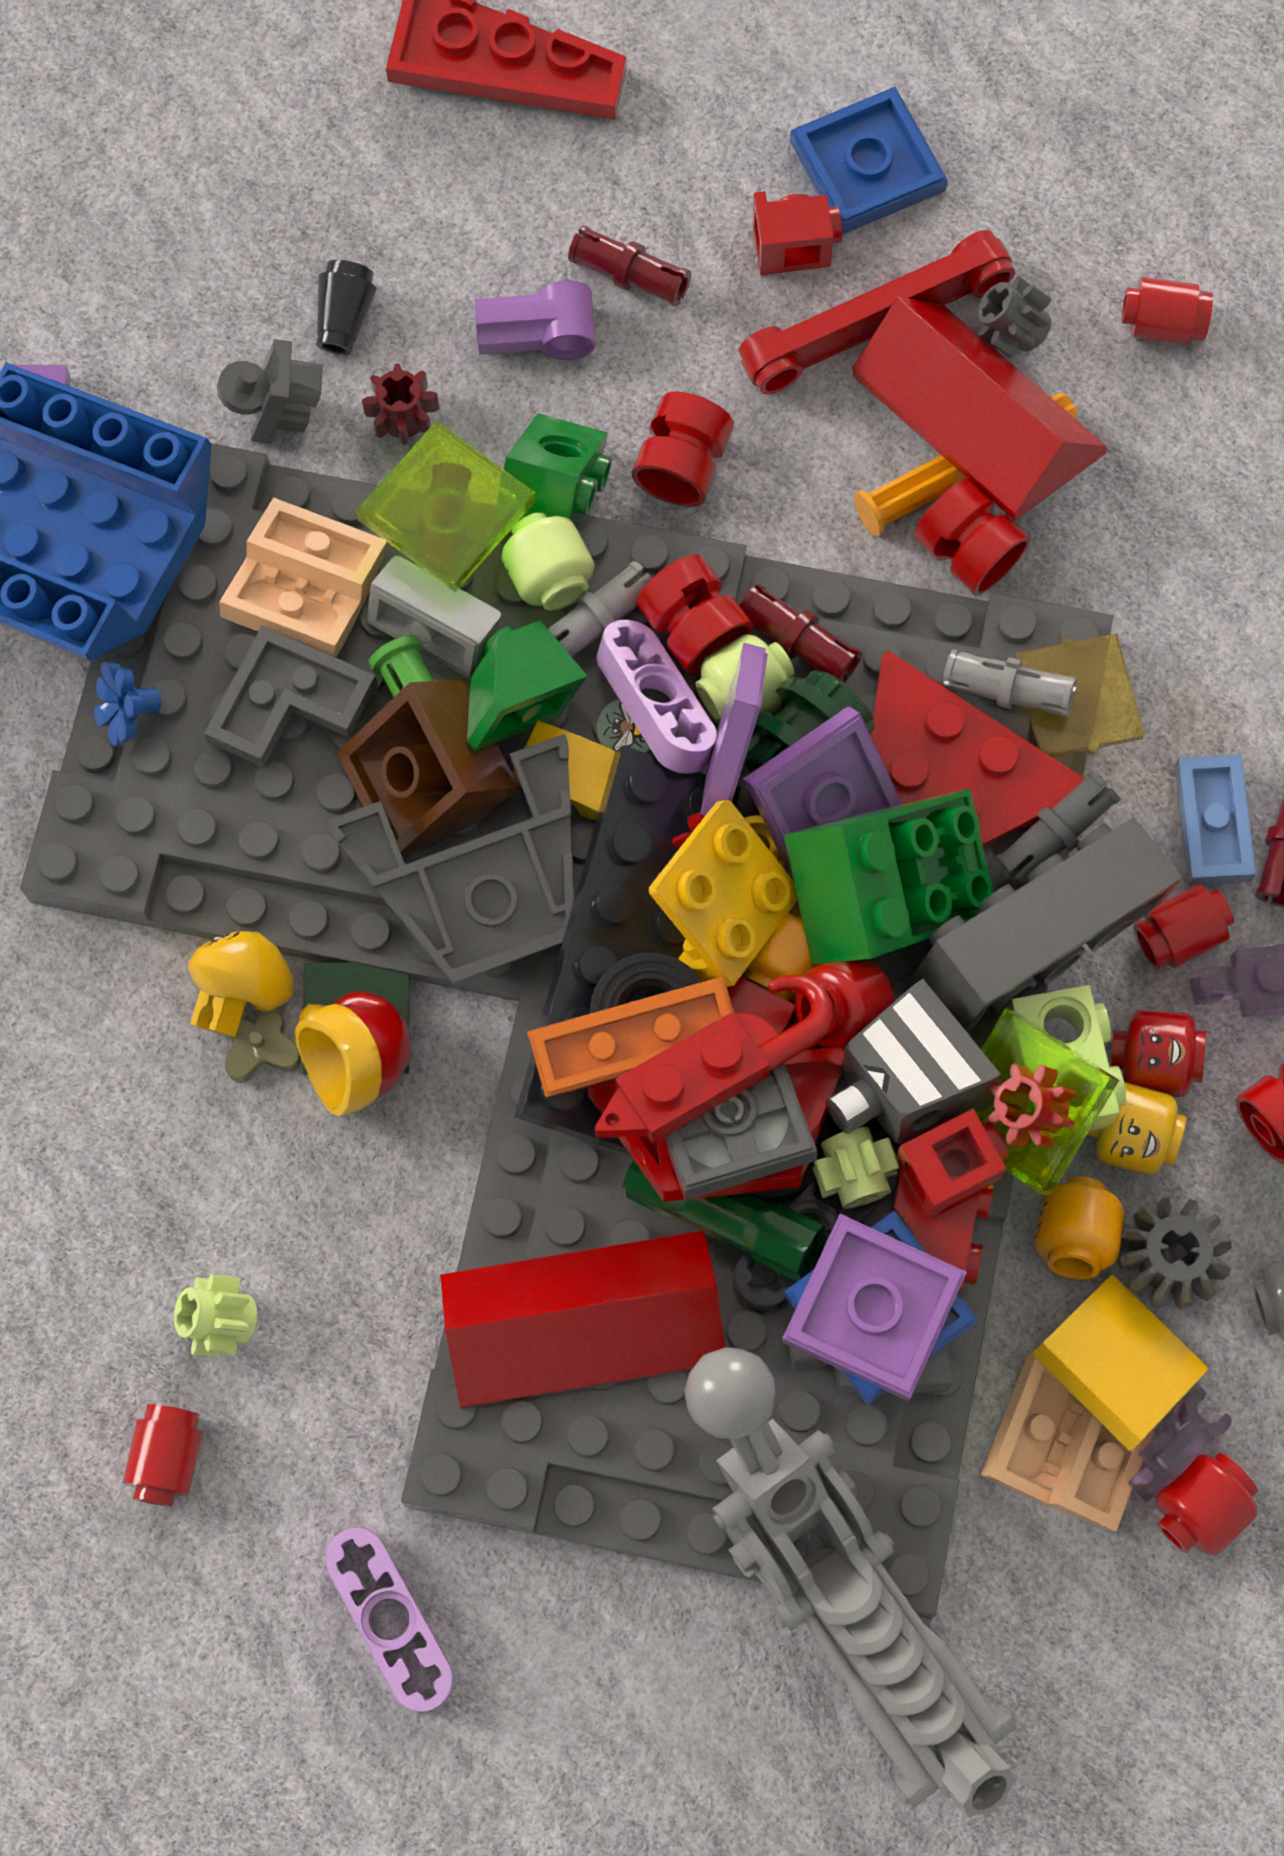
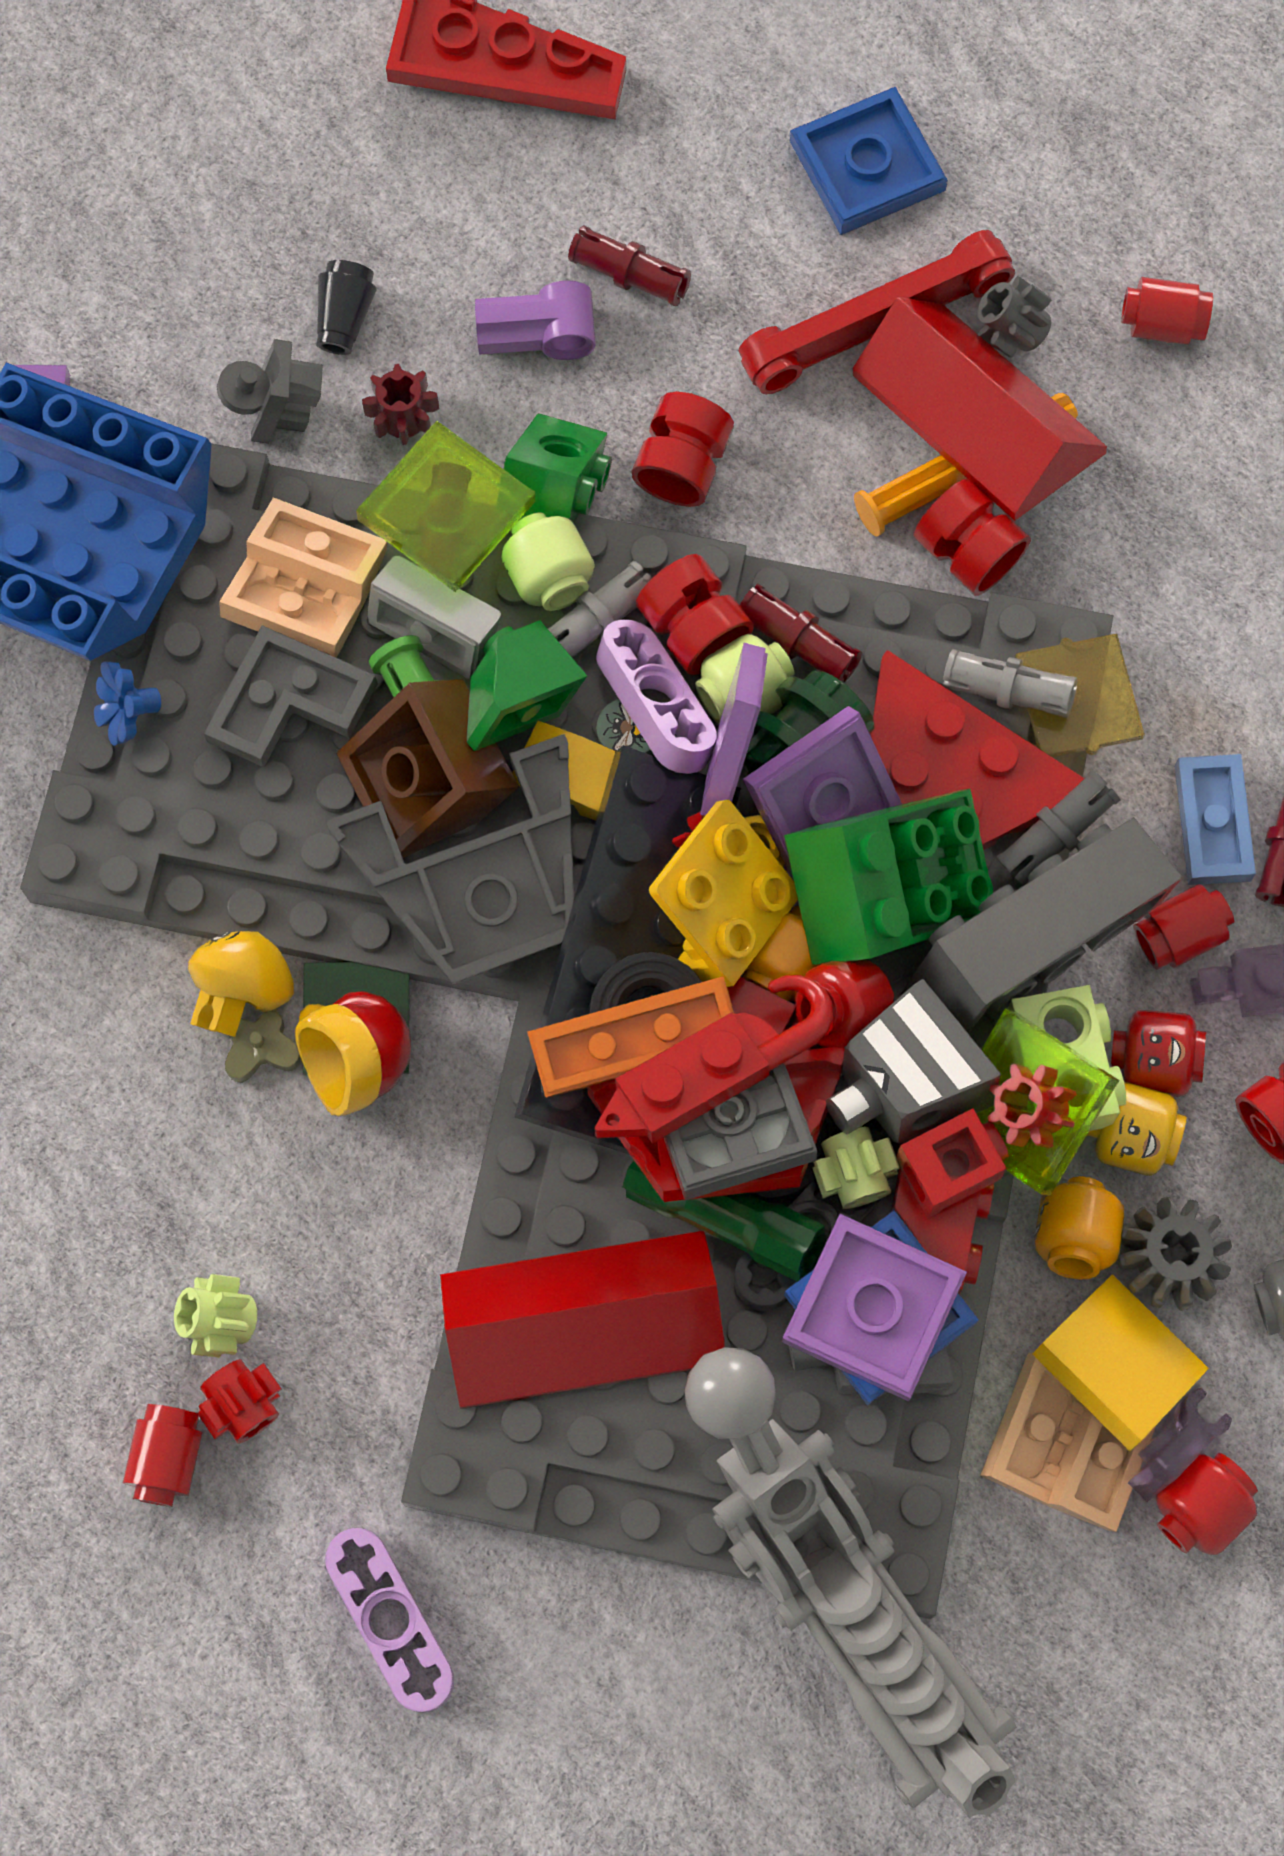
red brick [752,191,842,275] -> none
none -> red gear [198,1359,282,1444]

